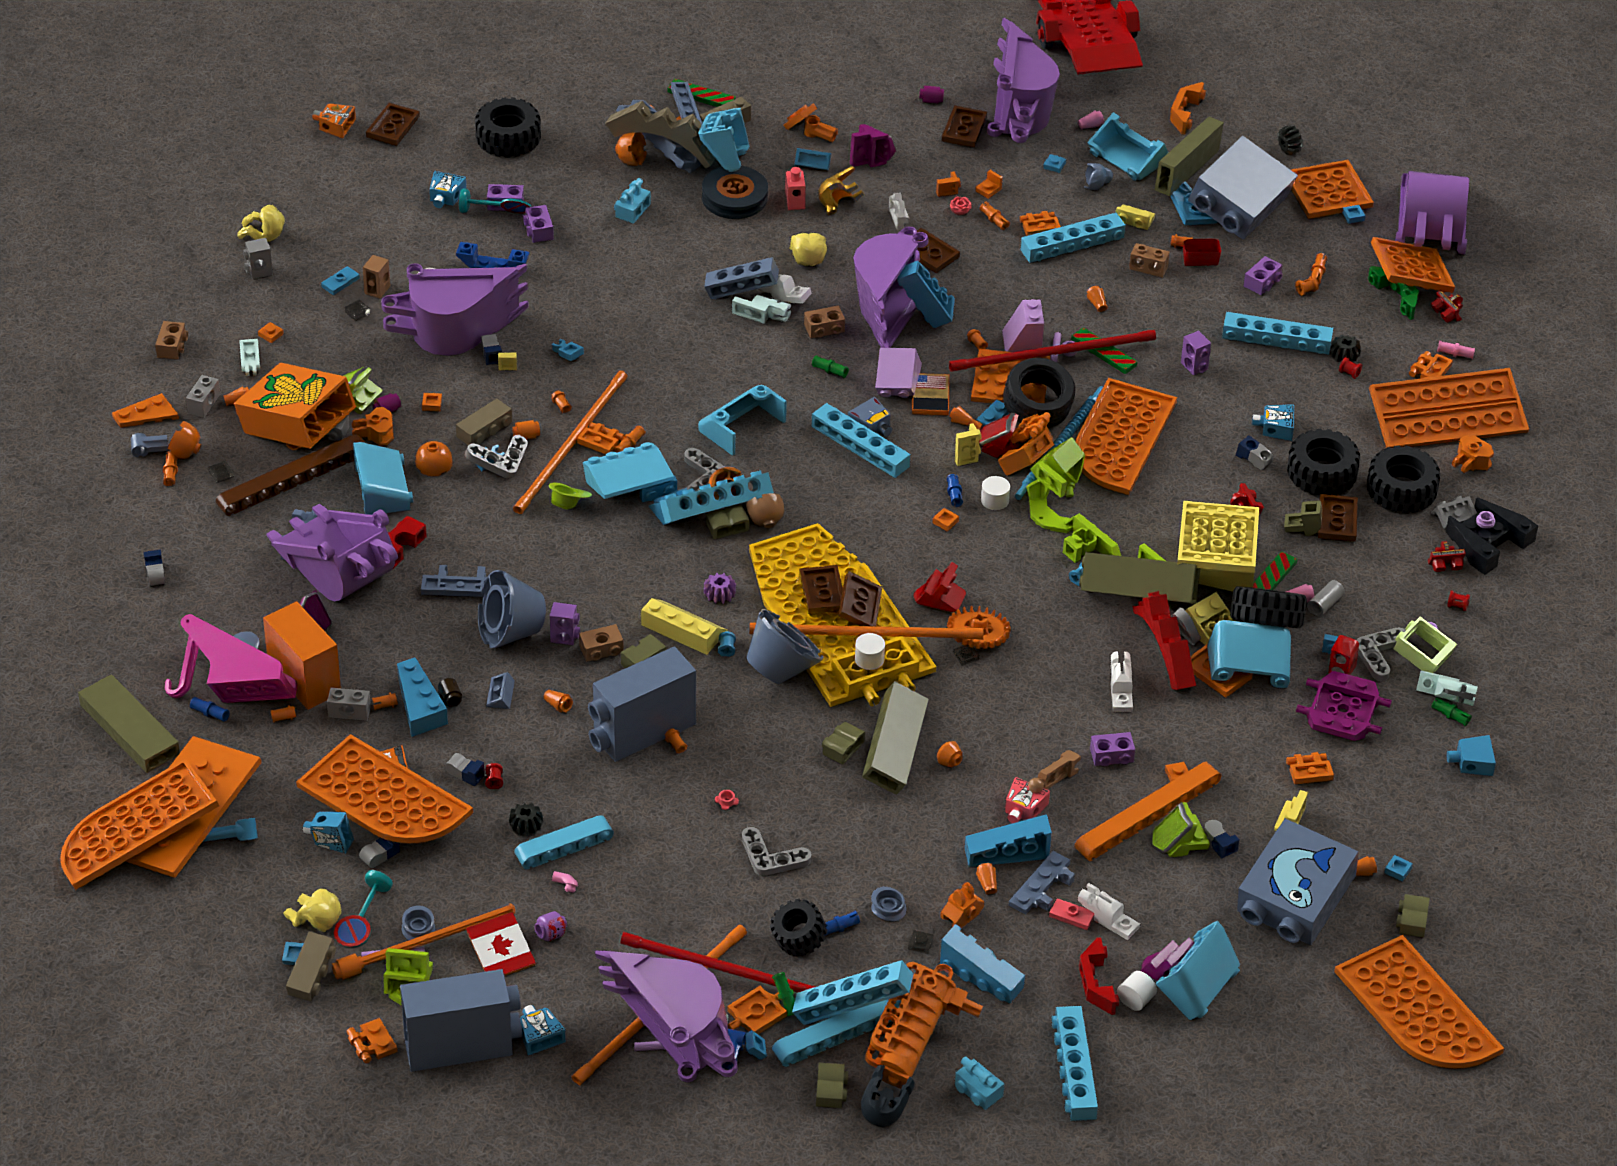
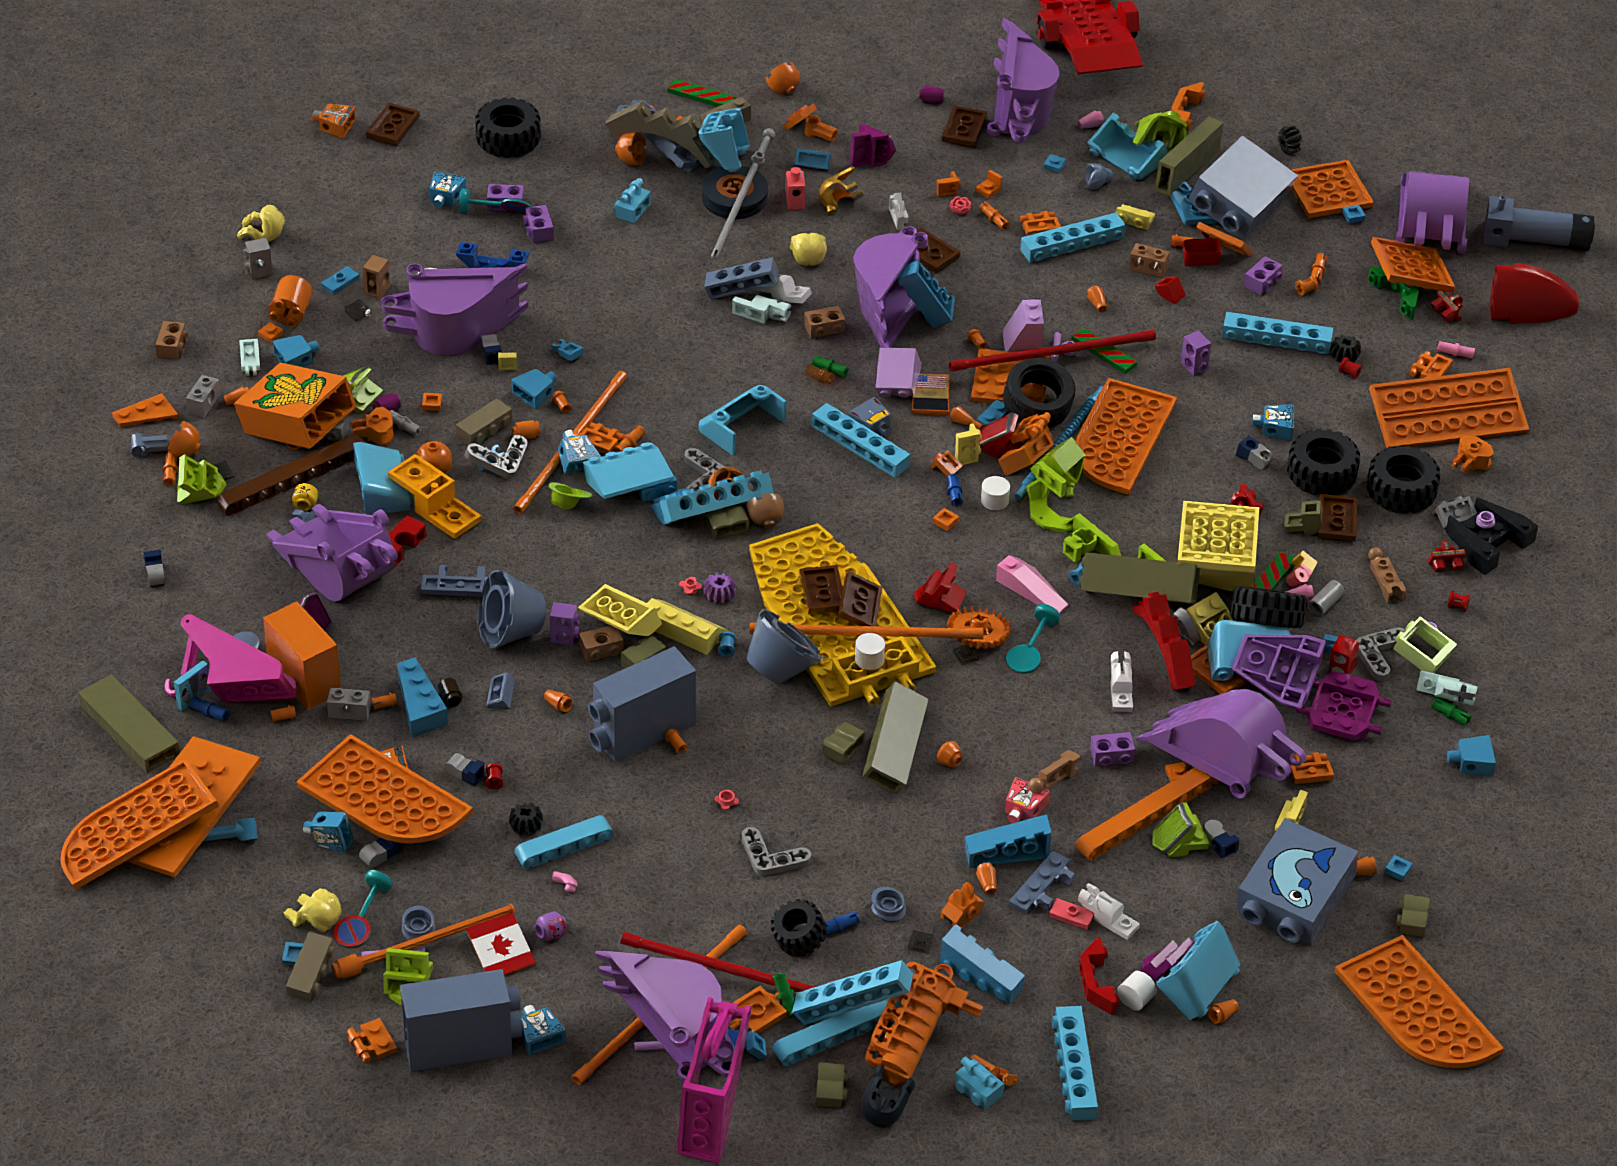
sand blue plate [671,82,702,126] -> none
none -> medium azure tile [174,661,211,711]
none -> lime piece [177,454,227,504]
none -> orange cylinder [269,275,313,328]
none -> dark azure torso [273,335,319,367]
none -> yellow head [292,483,318,511]
none -> light orange bracket [388,454,482,539]
none -> light grey pin [390,410,422,437]
none -> dark azure torso [511,369,557,409]
none -> dark azure torso [558,430,601,474]
none -> light yellow slope [578,584,662,636]
none -> dark pink piece [677,997,751,1163]
none -> coral plate [679,577,702,595]
none -> light grey bar [711,128,775,260]
none -> orange cylinder [766,62,800,94]
none -> clear orange pin [805,364,834,384]
none -> orange bracket [930,450,963,476]
none -> orange piece [970,1054,1018,1086]
none -> bright pink wedge [996,555,1068,613]
none -> teal piece [1006,604,1061,673]
none -> lime piece [1132,111,1187,153]
none -> medium lavender piece [1136,689,1306,798]
none -> red brick [1155,276,1186,303]
none -> orange tile [1196,222,1252,257]
none -> orange cone [1208,999,1239,1024]
none -> medium lavender wedge [1232,635,1326,710]
none -> leg [1286,551,1318,589]
none -> medium nougat plate [1368,547,1406,603]
none -> sand blue piece [1483,196,1595,250]
none -> red panel [1490,263,1579,324]

